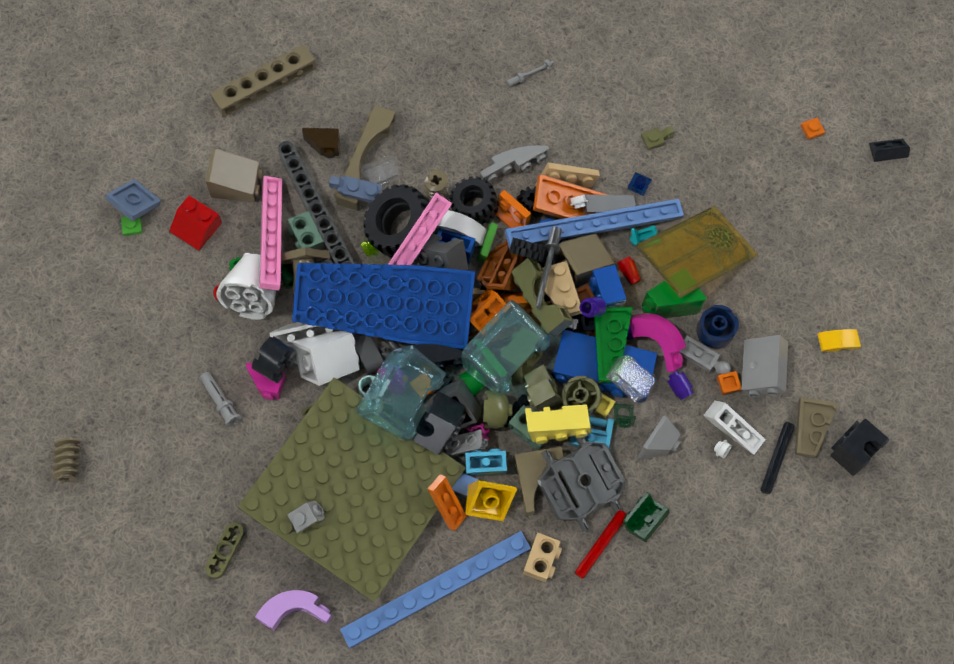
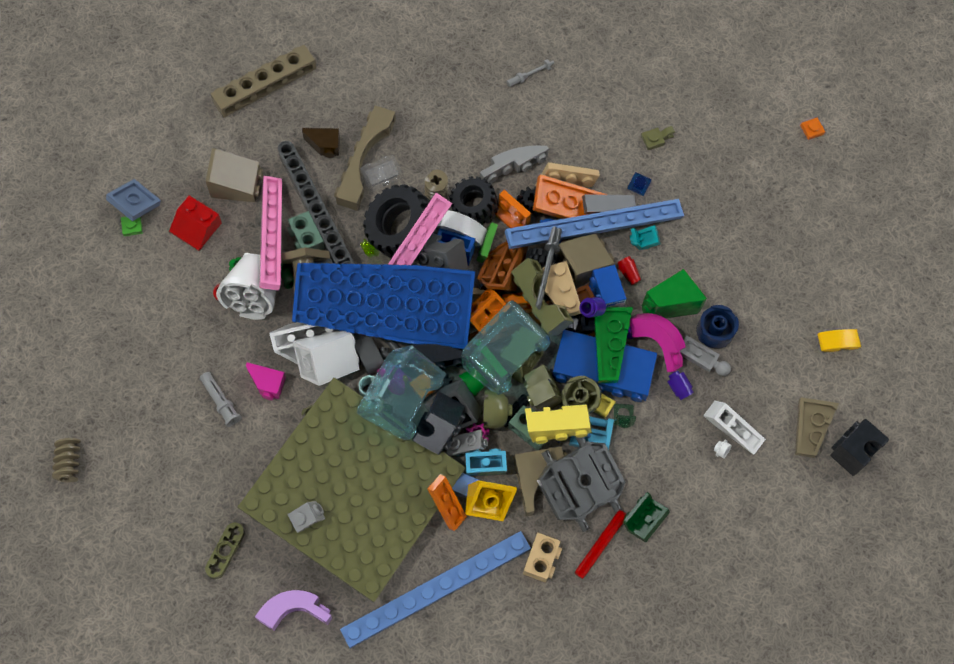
black brick [252,336,296,384] -> none
sand blue hinge [329,176,382,203] -> none
black tyre [509,237,546,261] -> none
white plate [570,195,588,209] -> none
clear brick [606,355,656,401] -> none
clear yellow piece [636,206,758,298] -> none
light grey slope [637,416,681,460] -> none
orange plate [716,371,742,395] -> none
light grey piece [741,335,788,398] -> none
black axle [760,422,795,494] -> none
black slope [869,138,910,162] -> none

